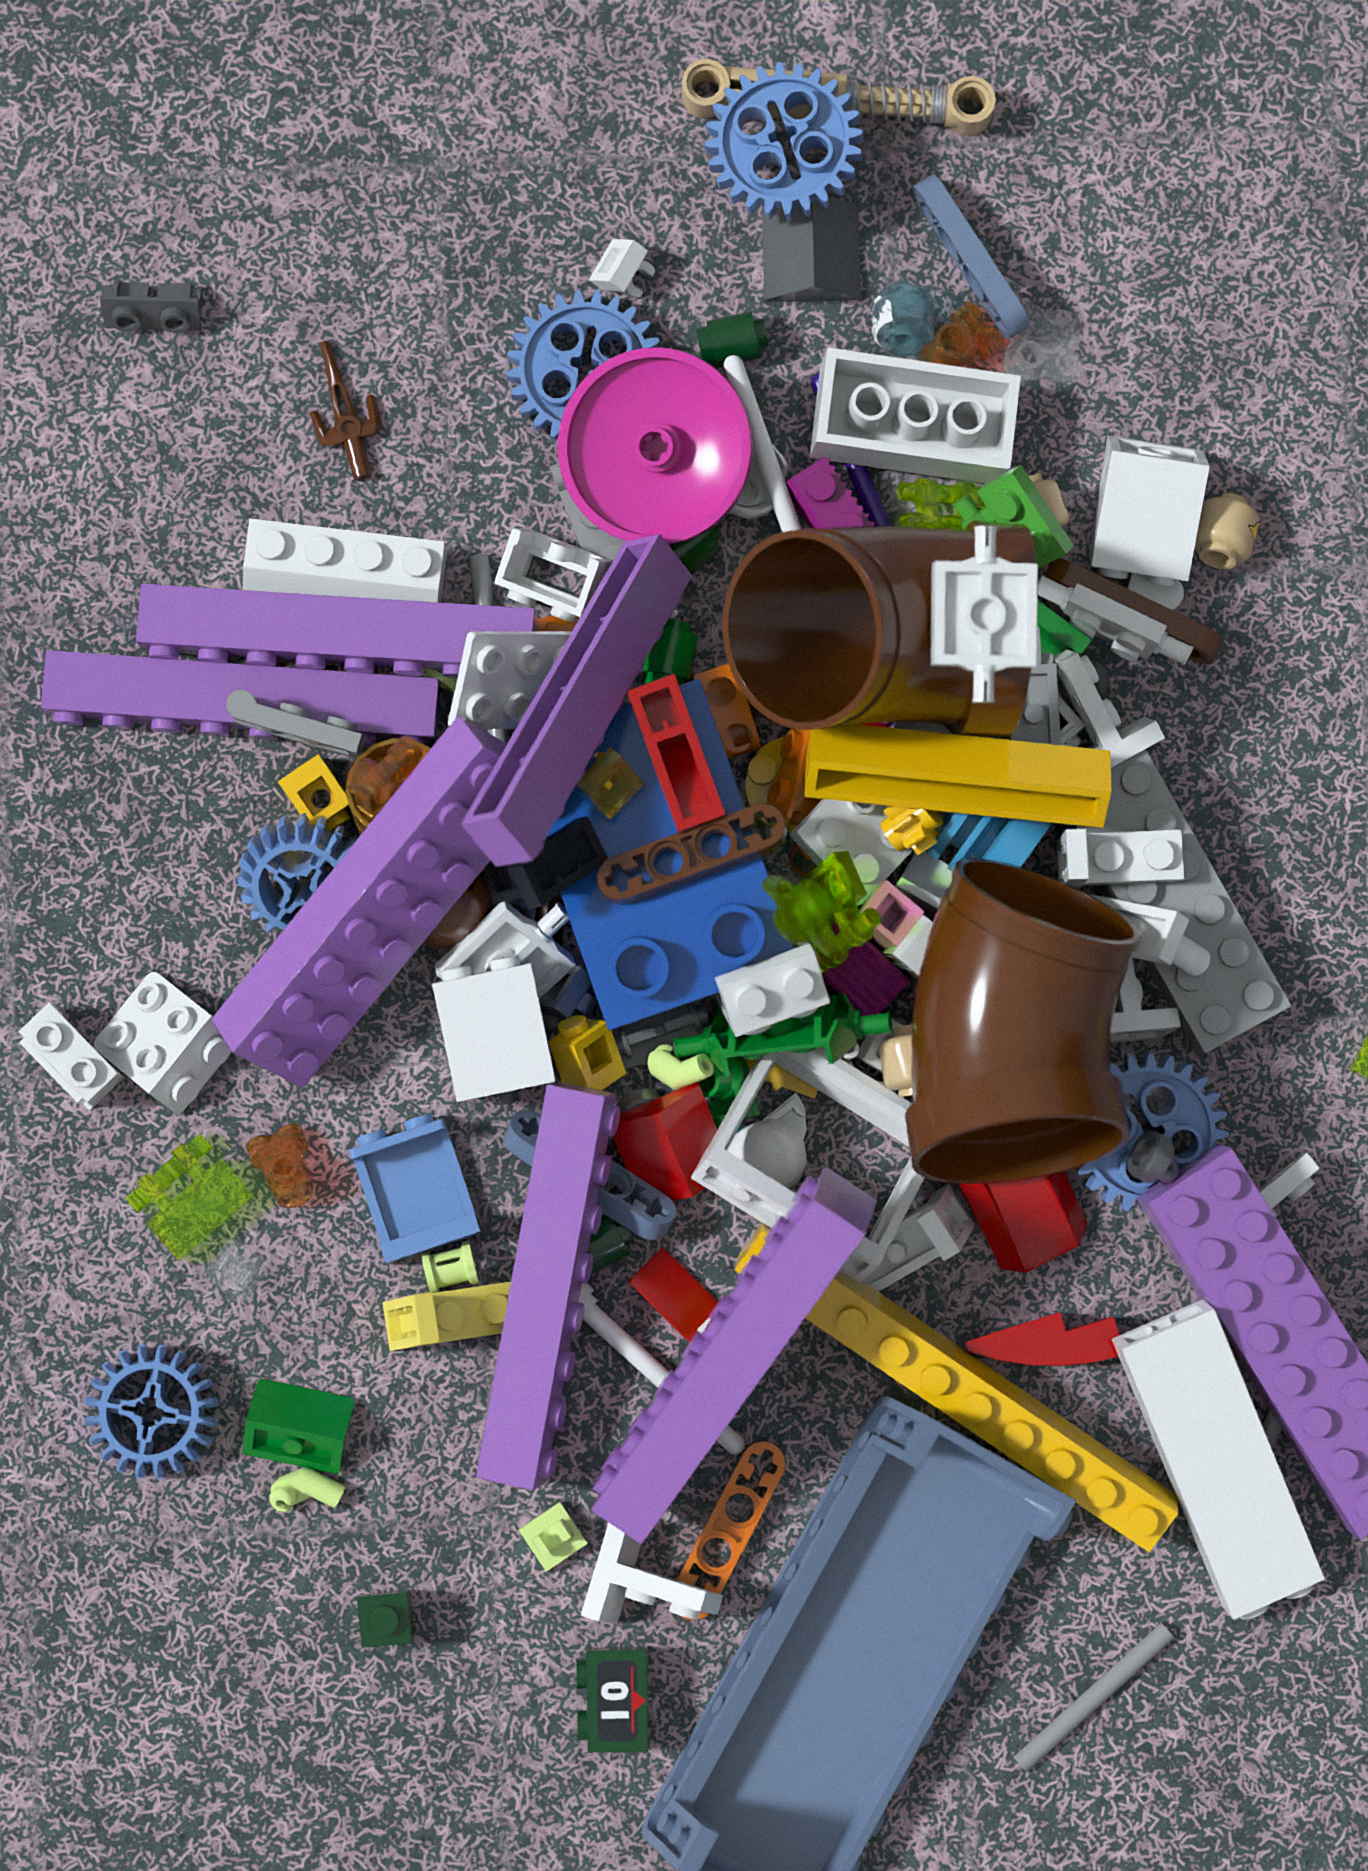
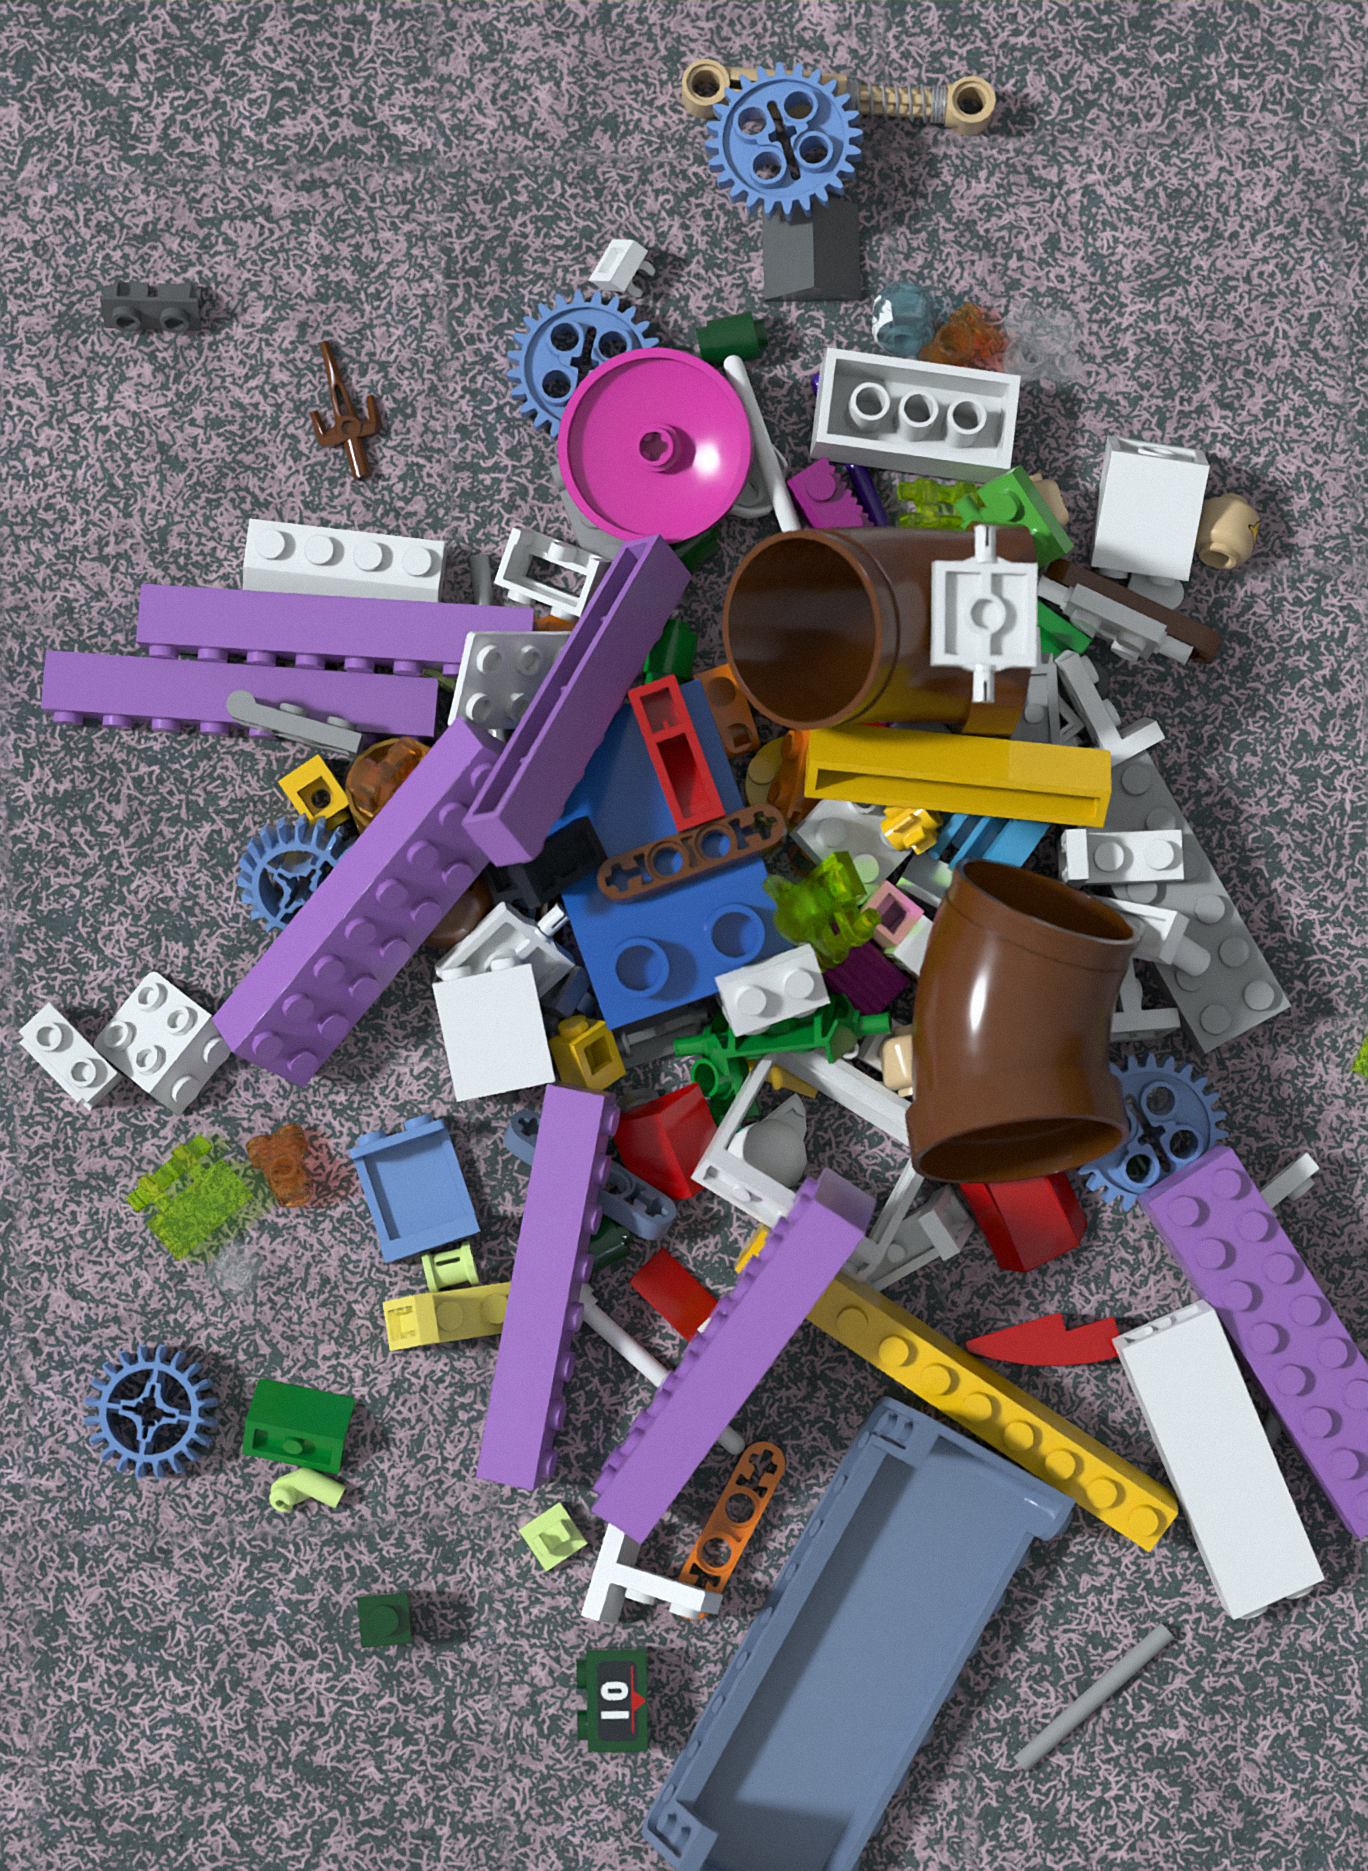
clear yellow tile [576,747,645,820] -> none
yellowish green arm [648,1044,714,1090] -> none
sand blue beam [912,174,1030,340] -> none
flat silver tile [1127,1130,1178,1183] -> none

